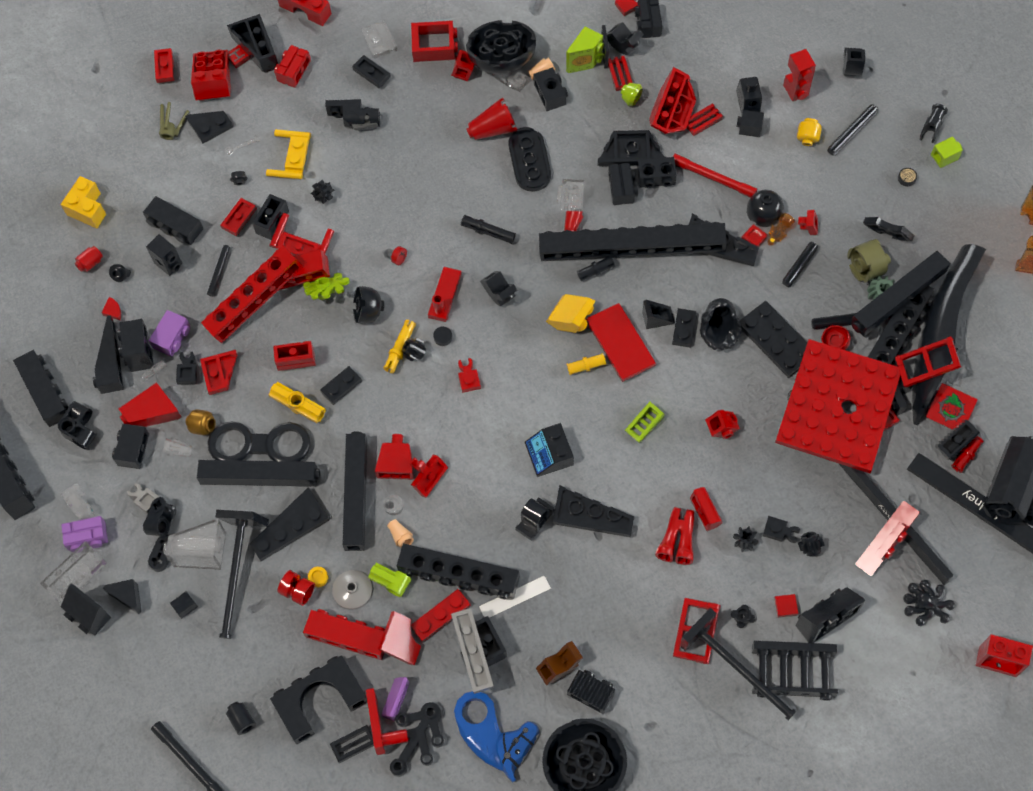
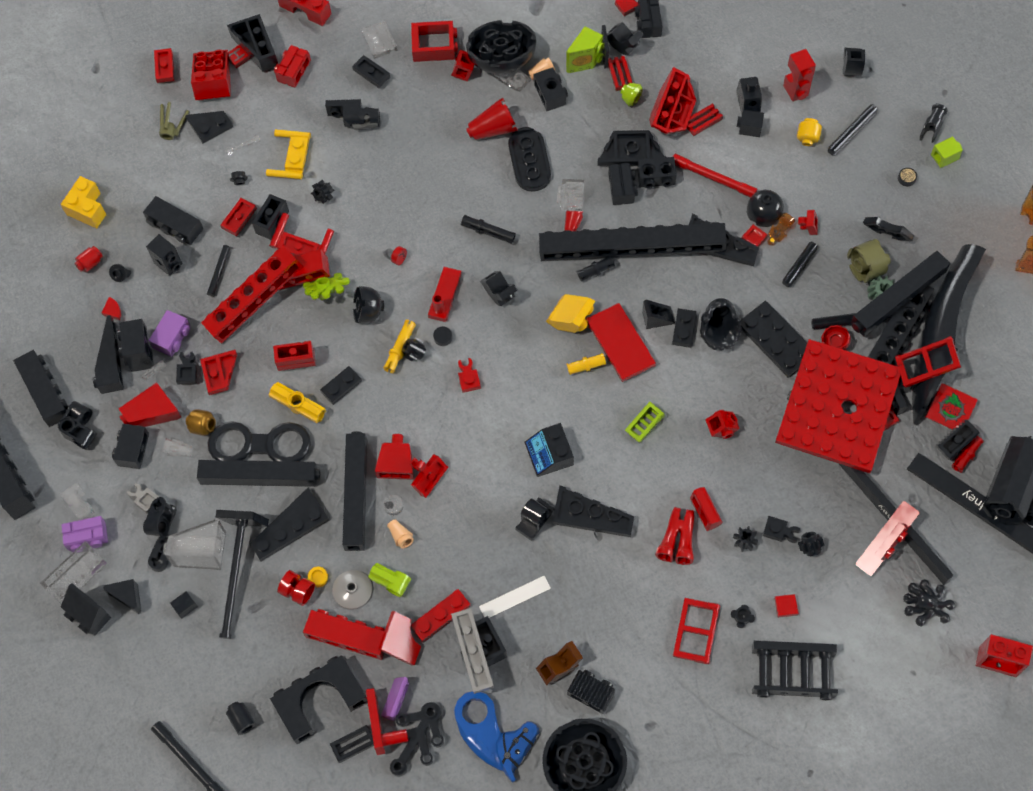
black brick [396,544,520,600] -> none
black tile [680,608,797,721] -> none
black wedge [795,587,865,643] -> none

